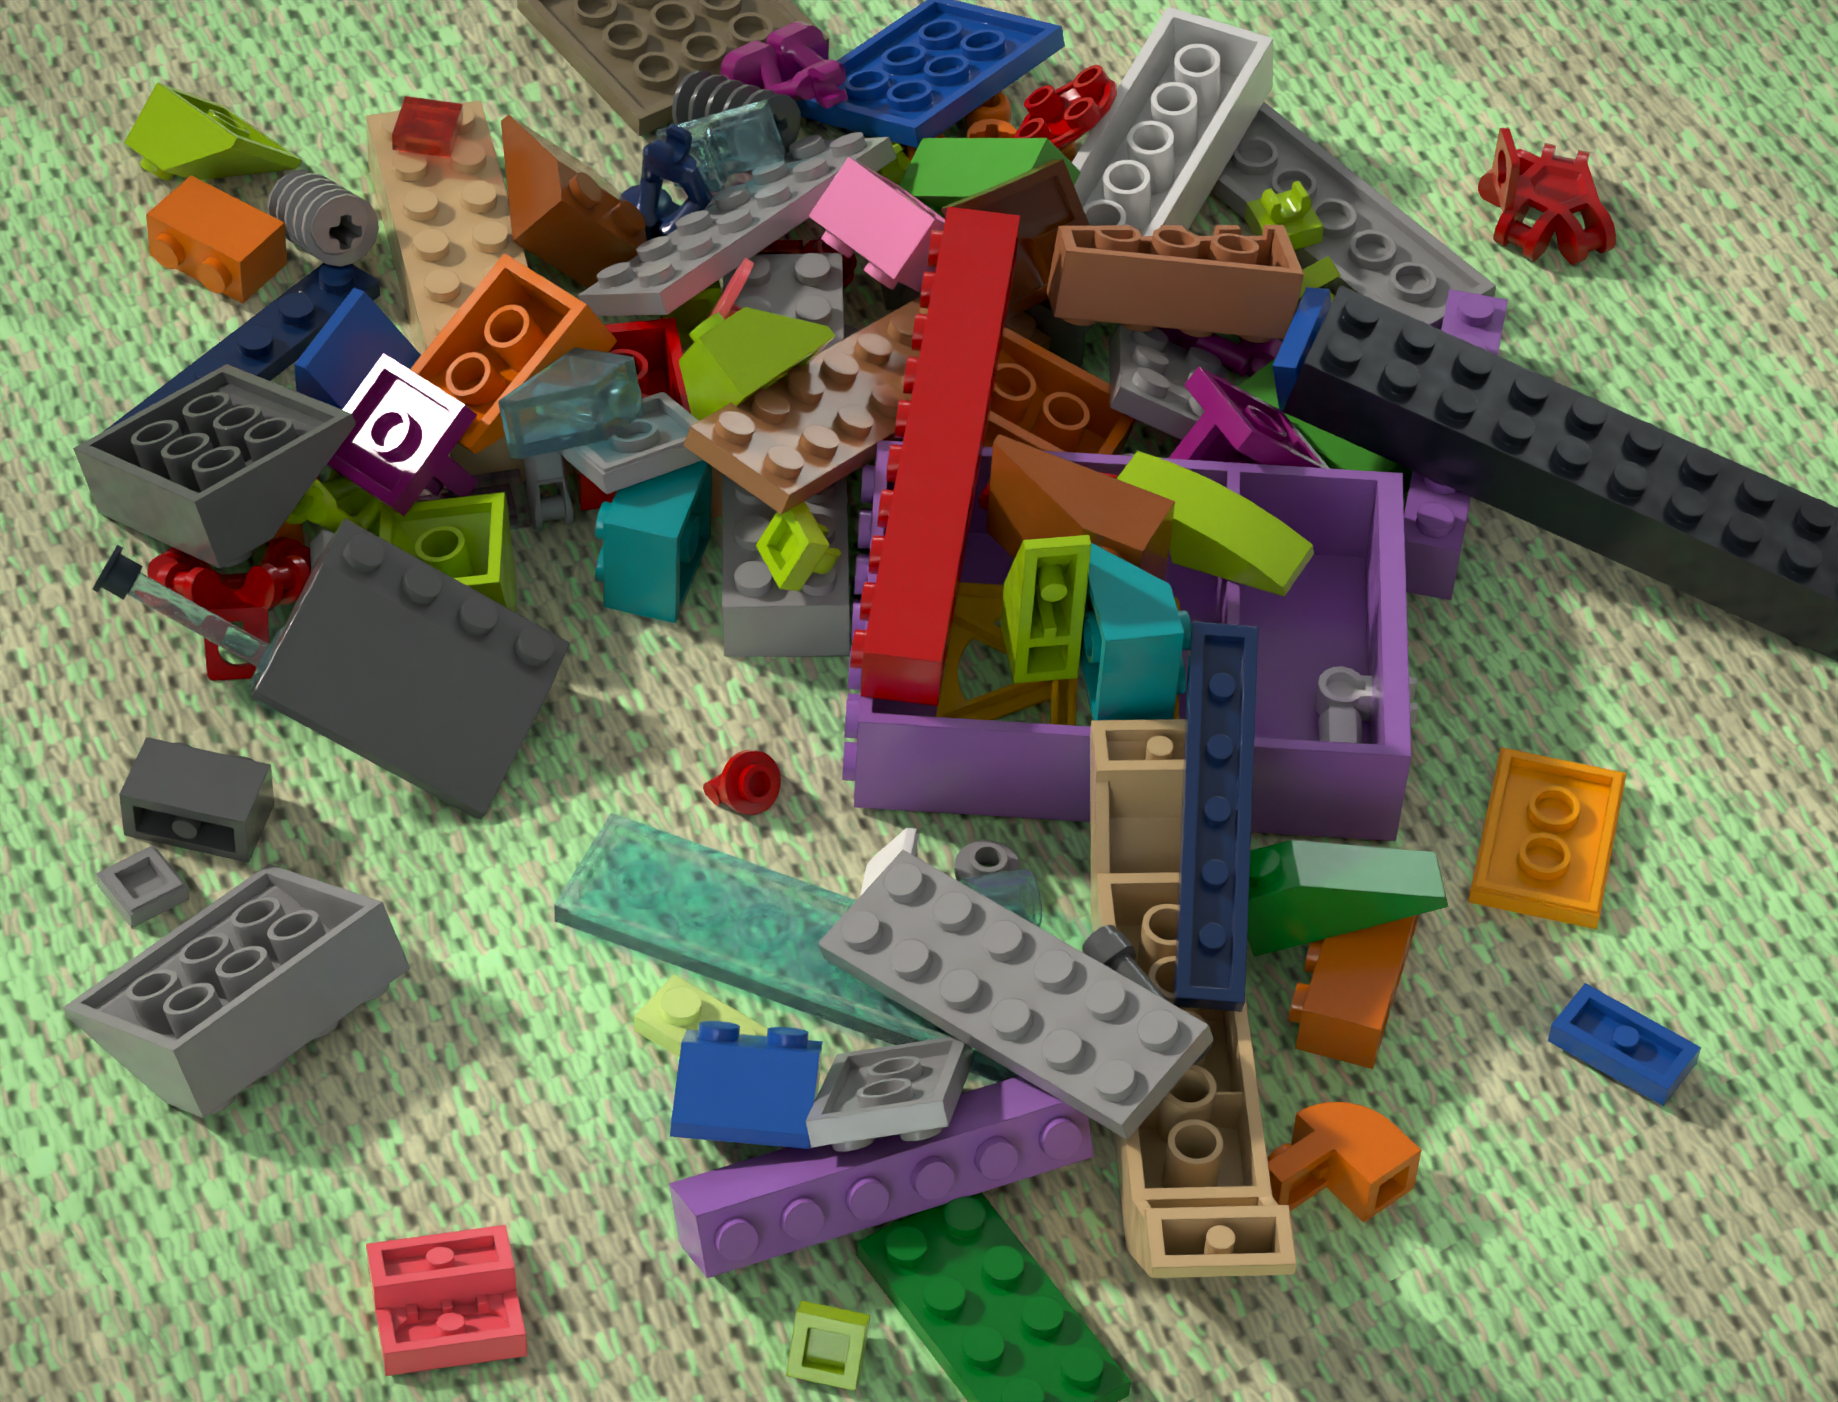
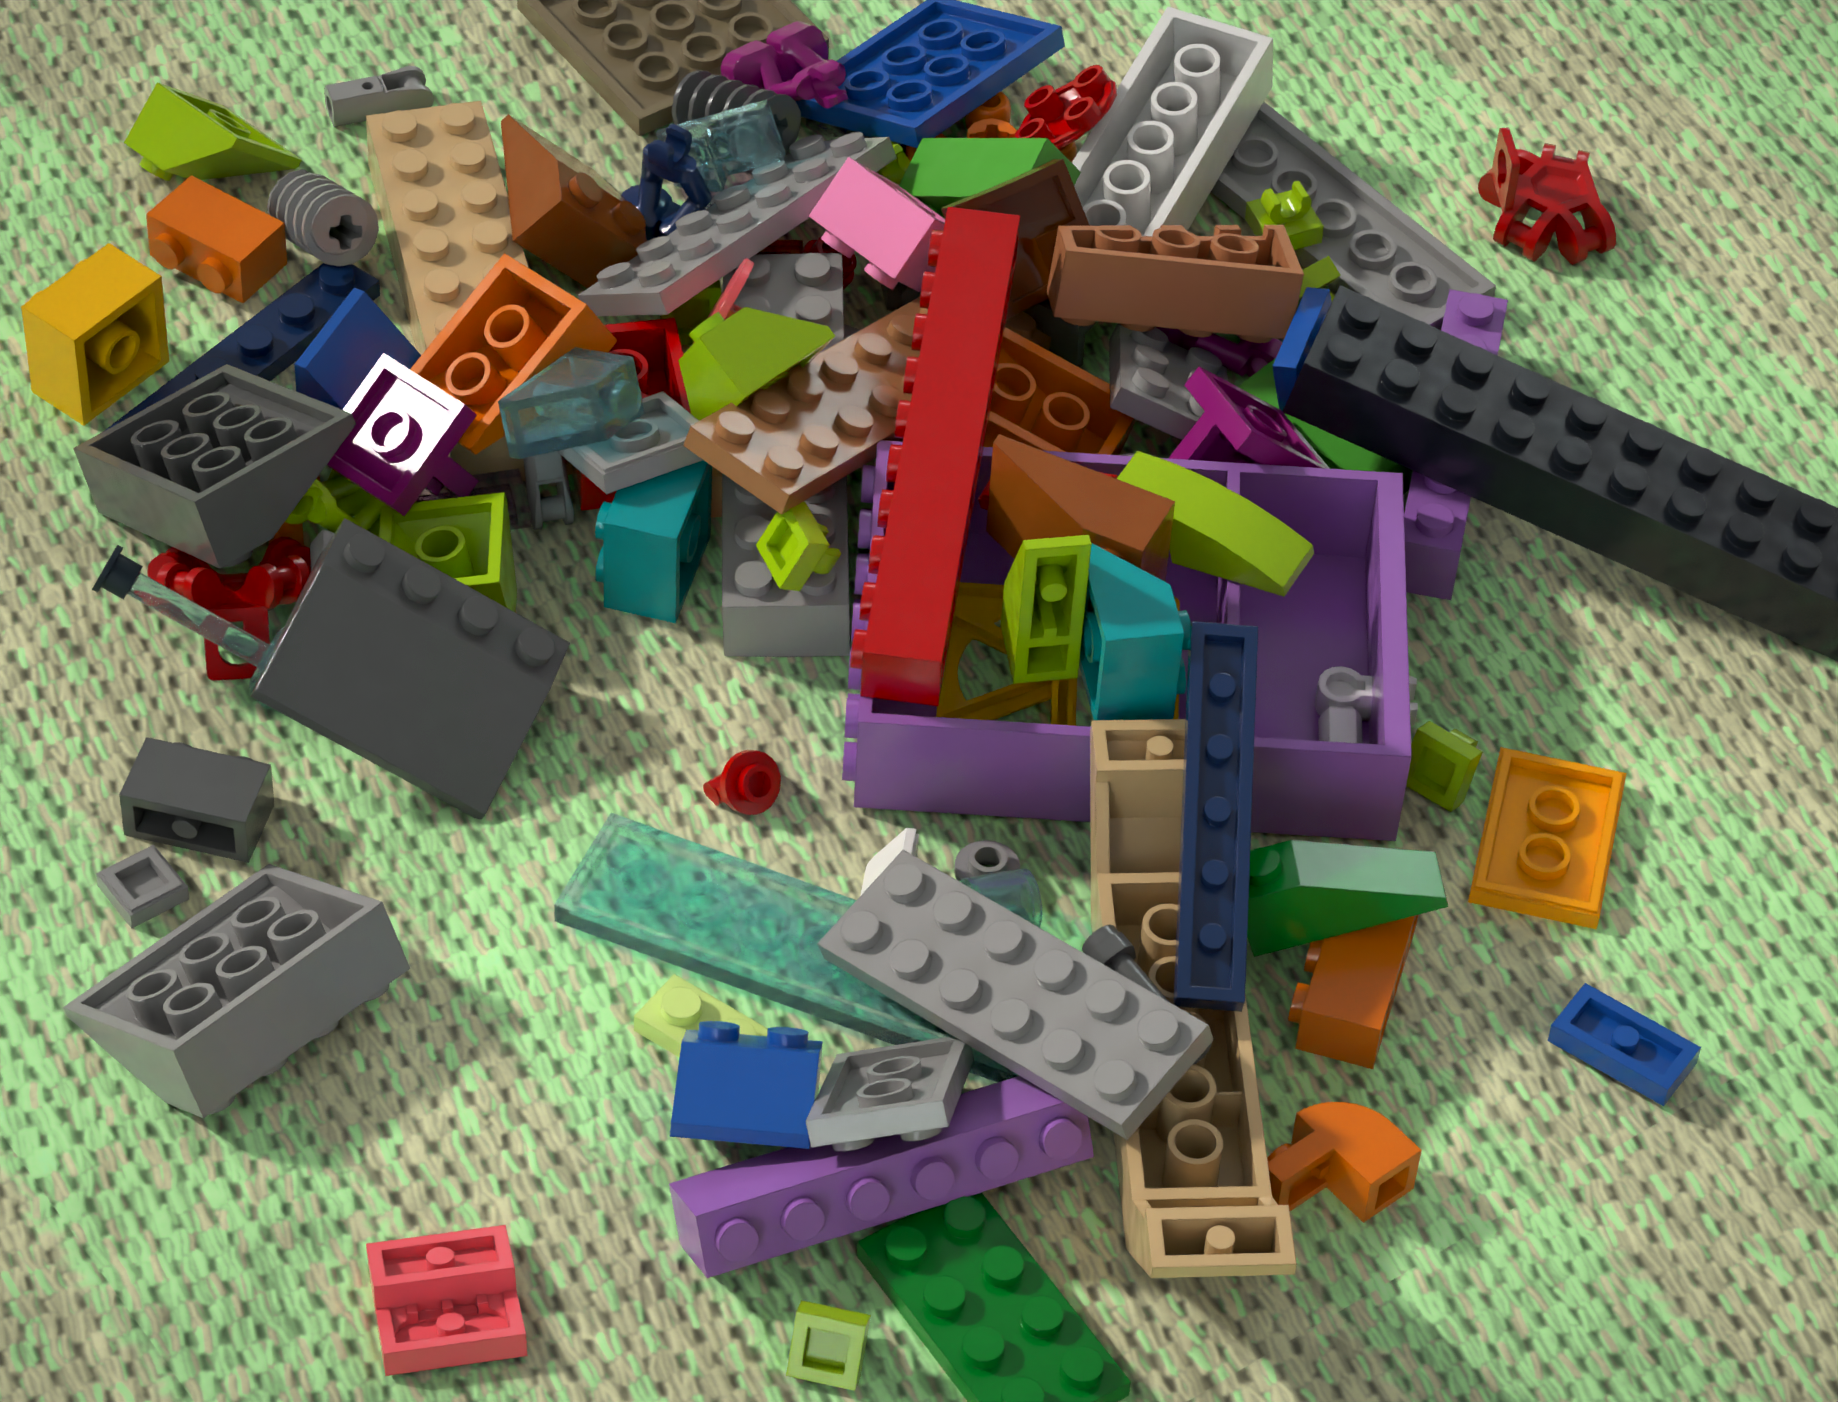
clear red tile [392,96,463,158] -> none
none -> yellow brick [21,243,170,426]
none -> light grey bar [324,66,434,127]
none -> lime tile [1406,721,1483,812]

